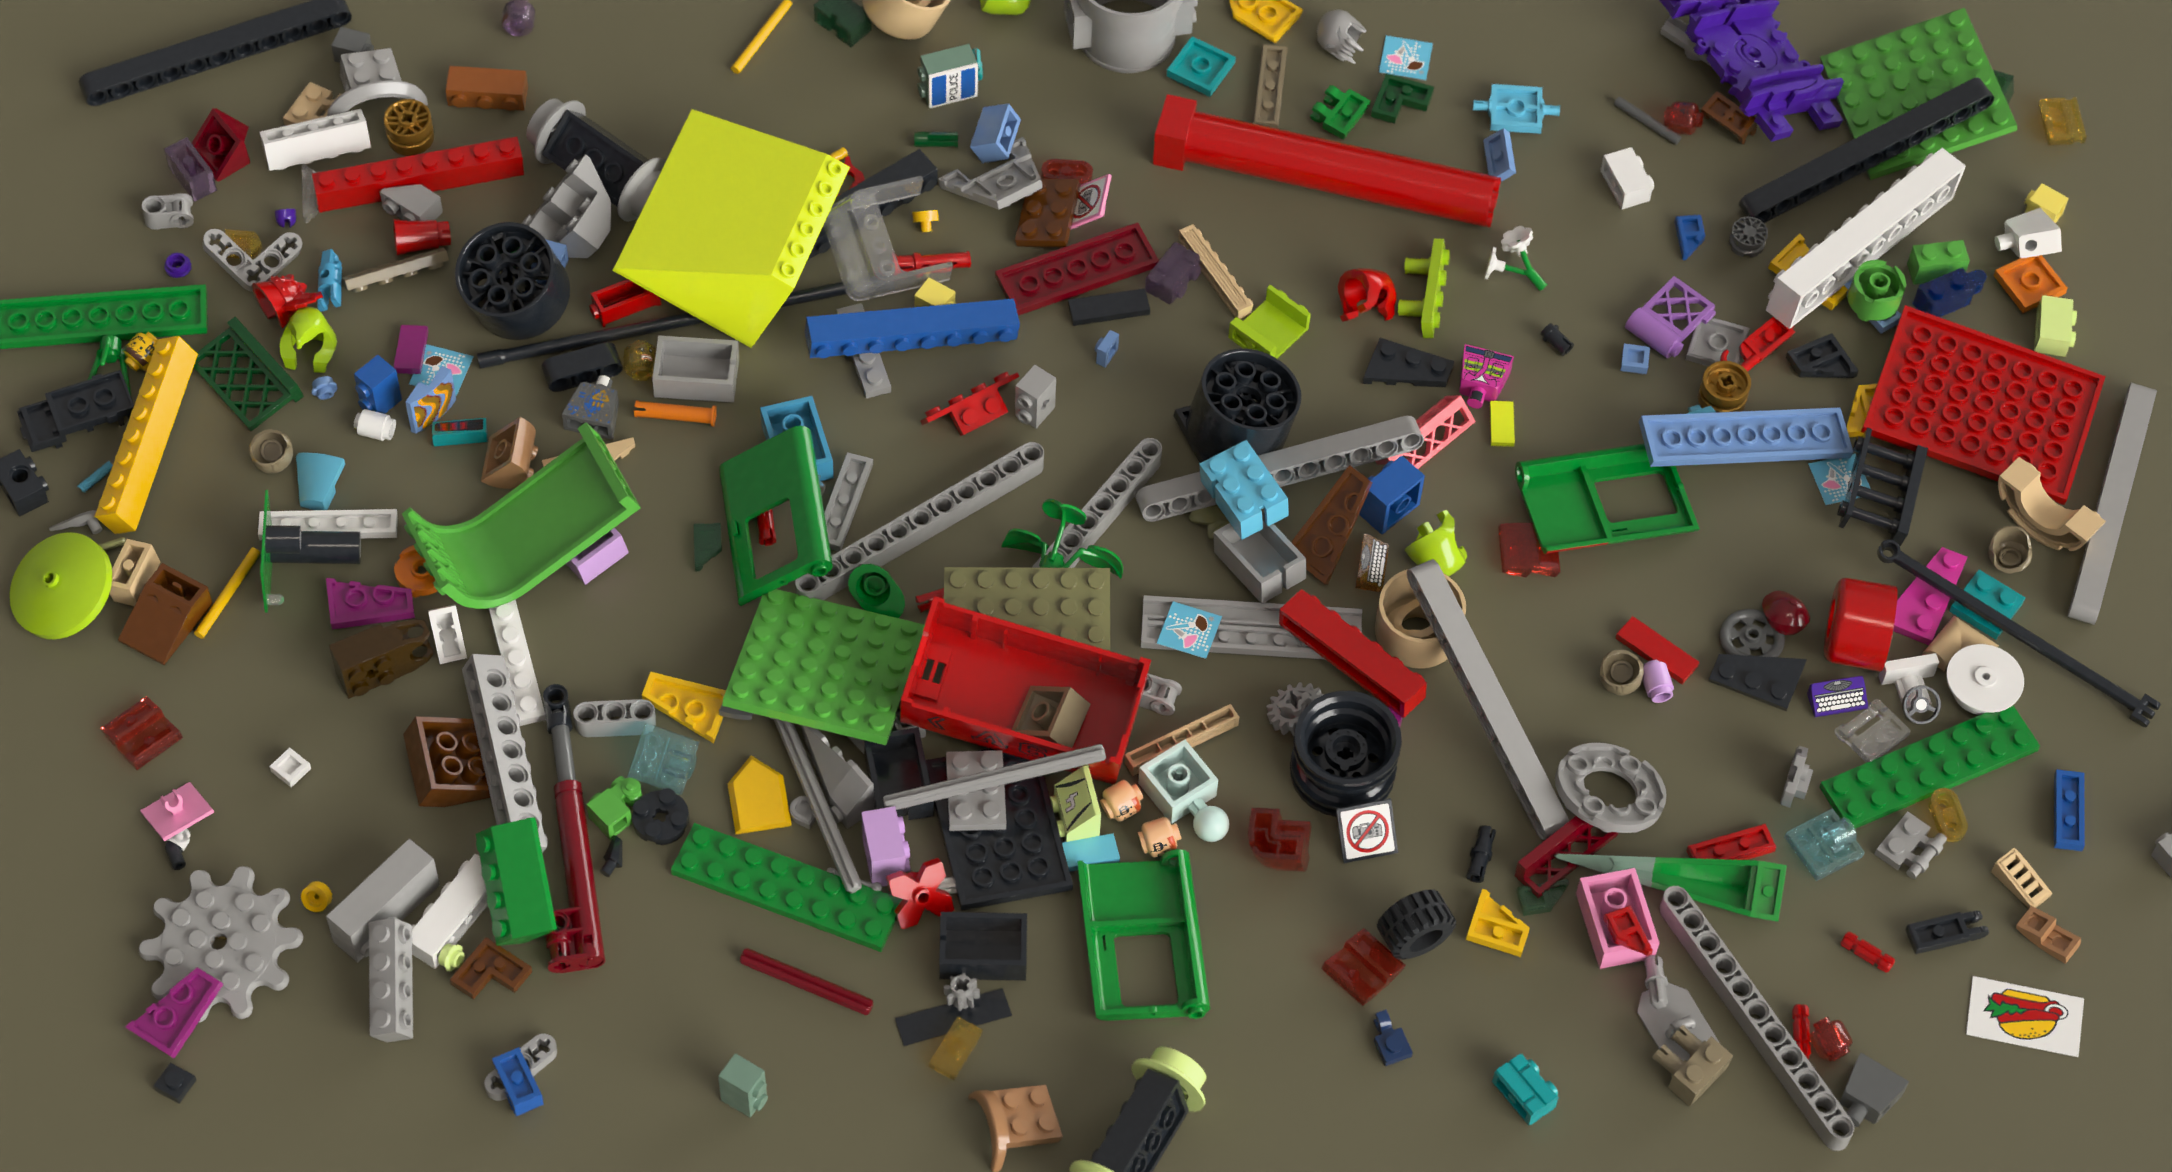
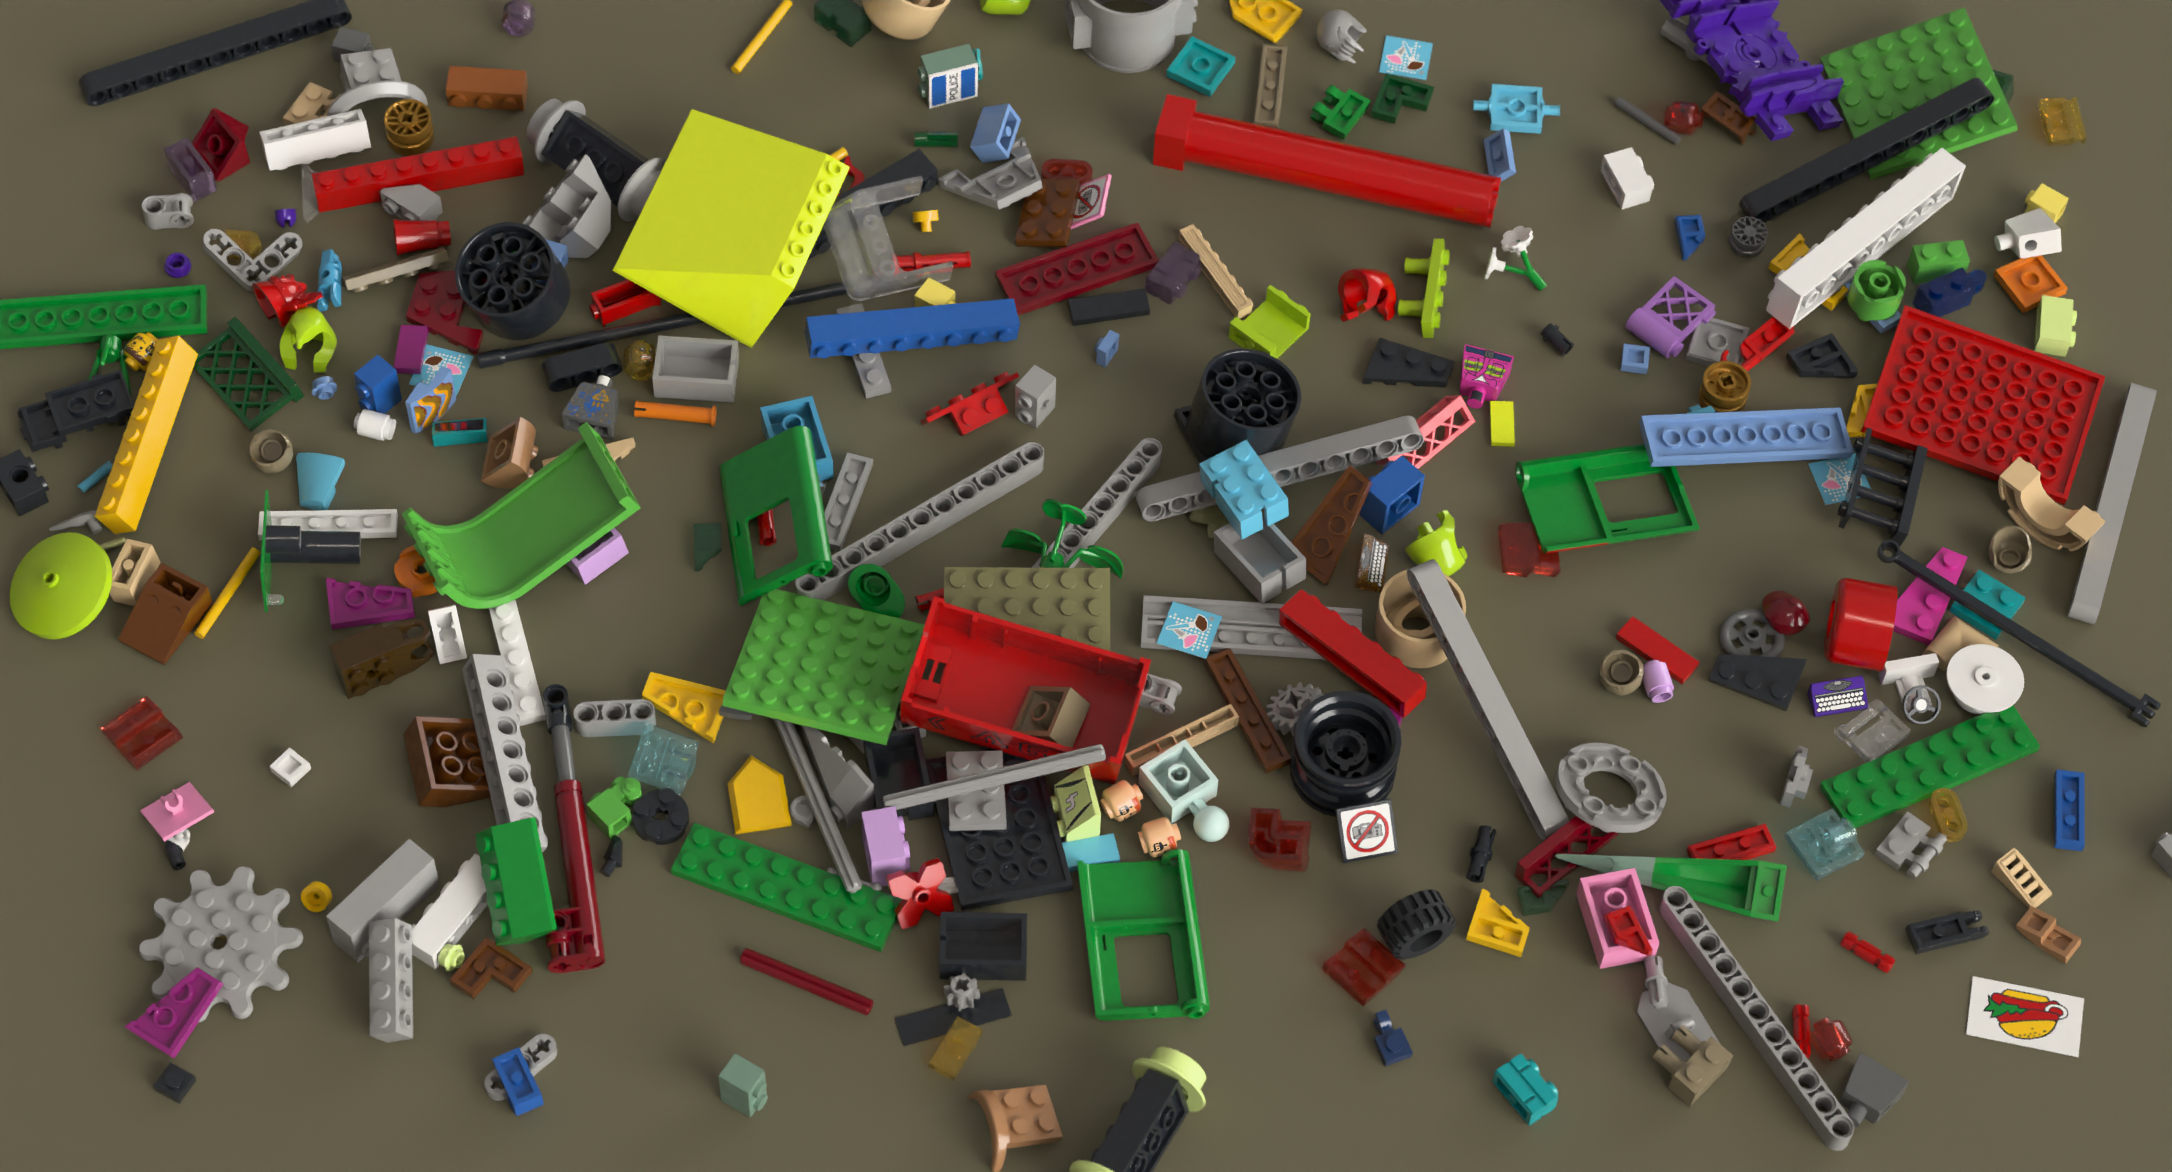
none -> dark red wing [406,270,503,355]
none -> reddish brown plate [1205,648,1291,774]

